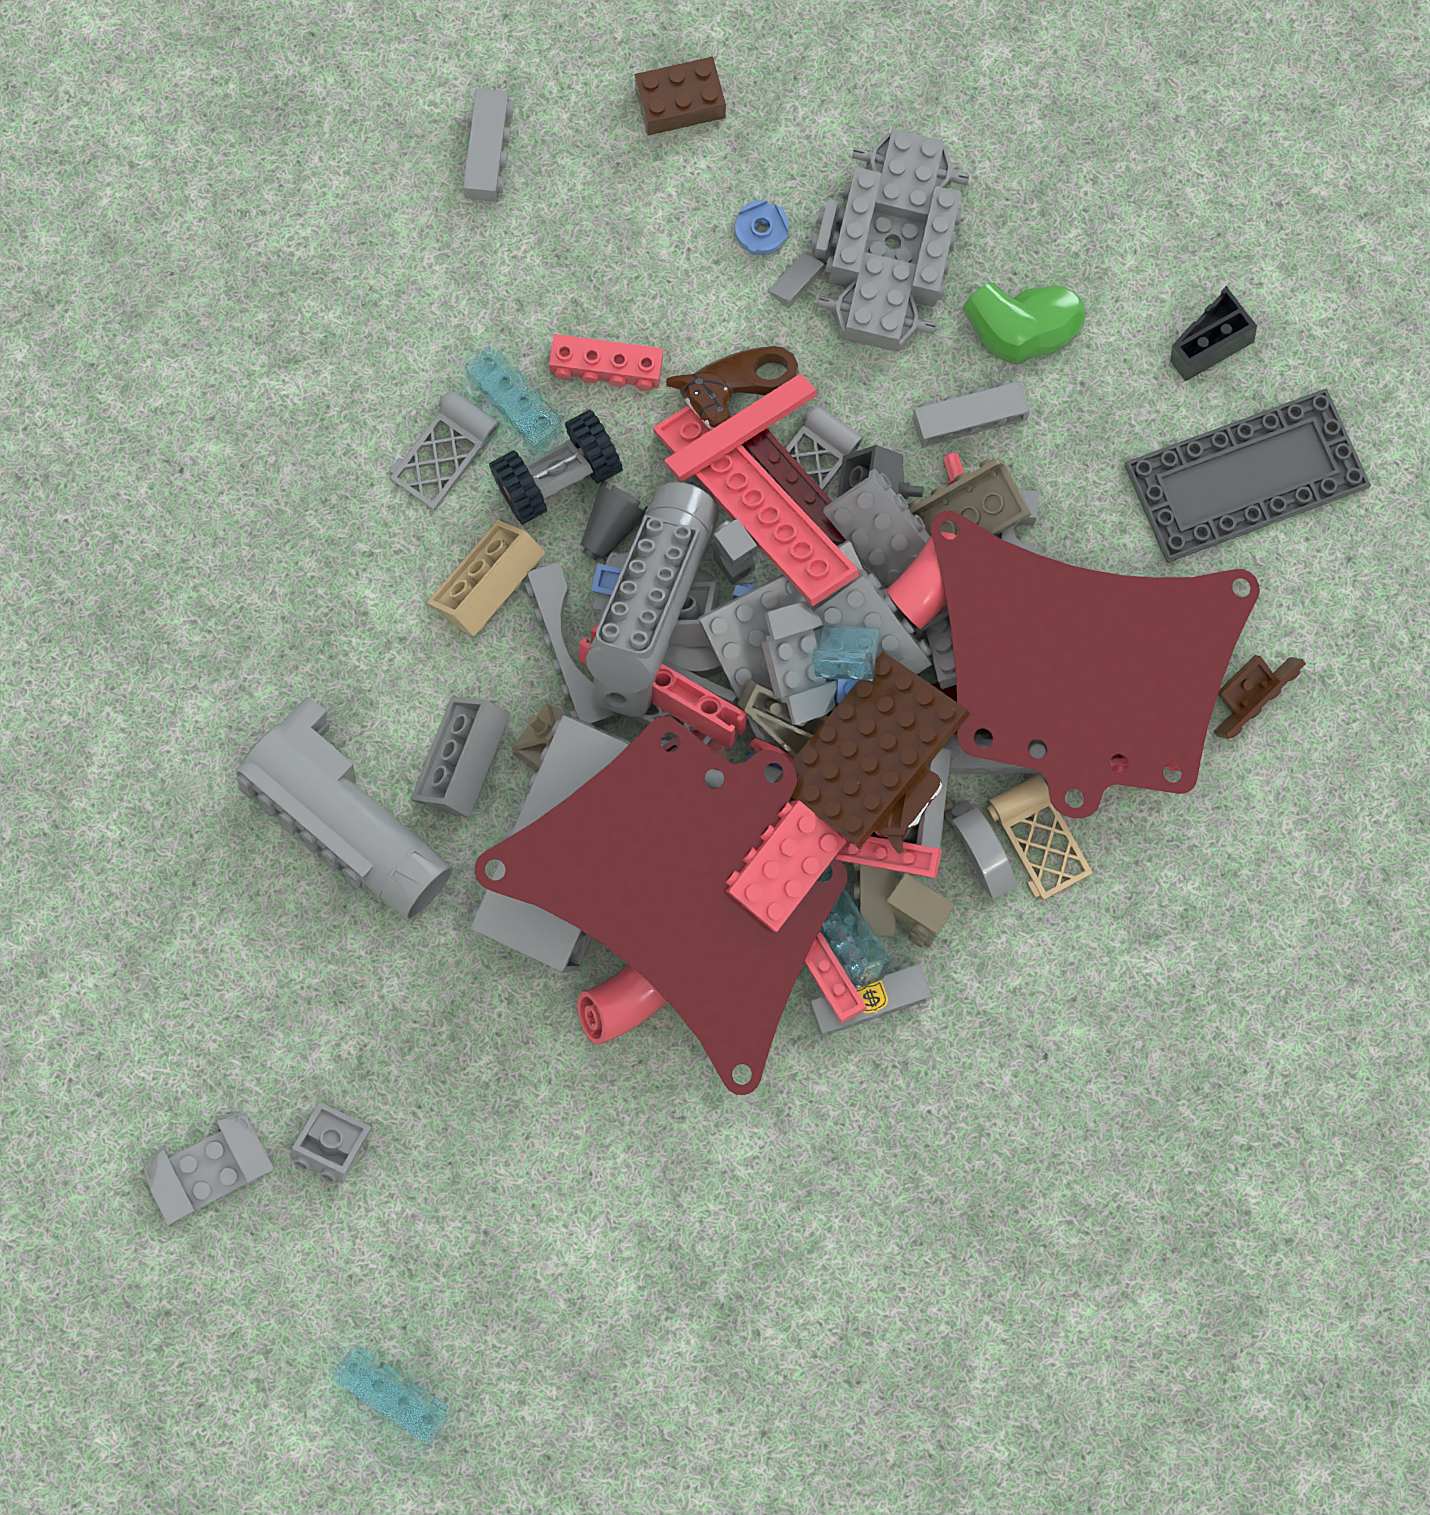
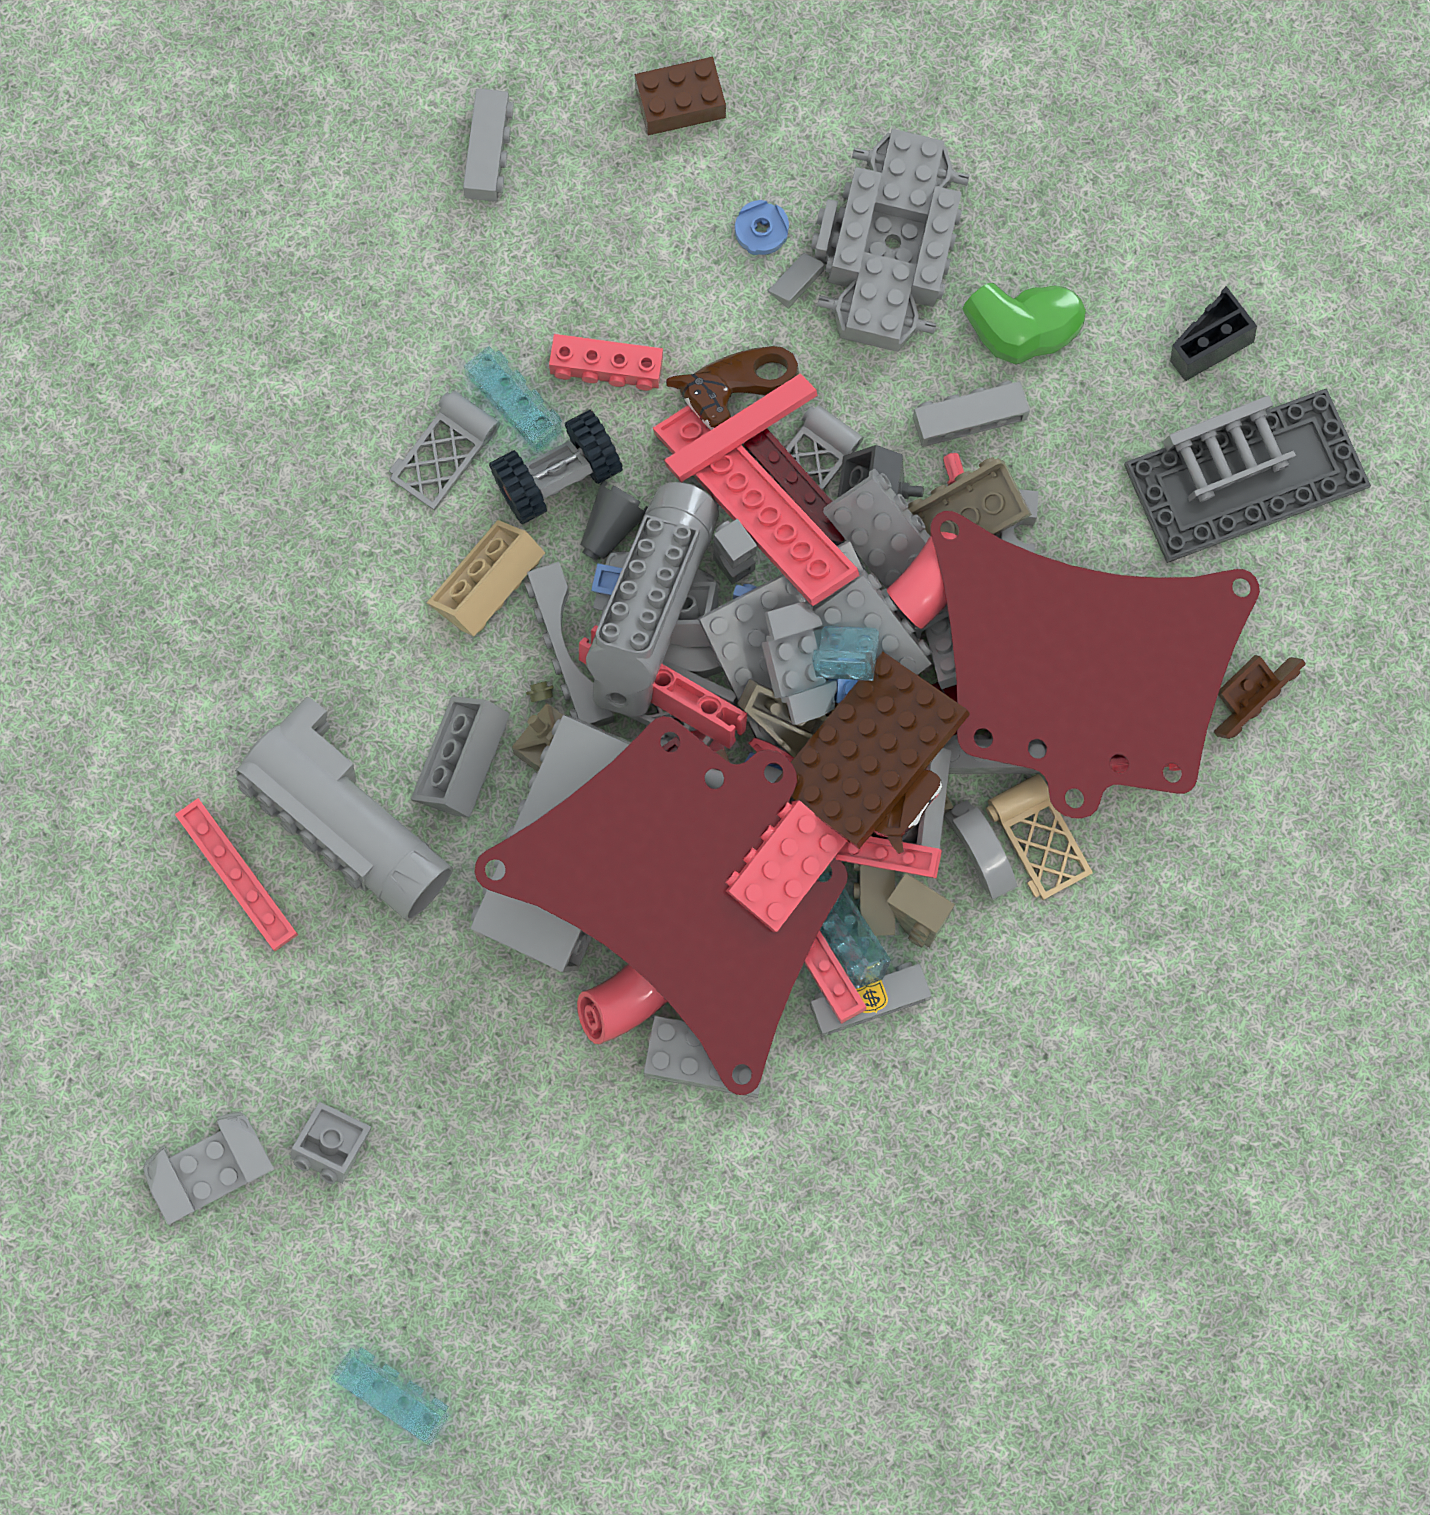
none -> coral plate [175,798,298,952]
none -> olive plate [526,681,554,702]
none -> light grey brick [644,1016,762,1098]
none -> light grey fence [1163,395,1296,502]

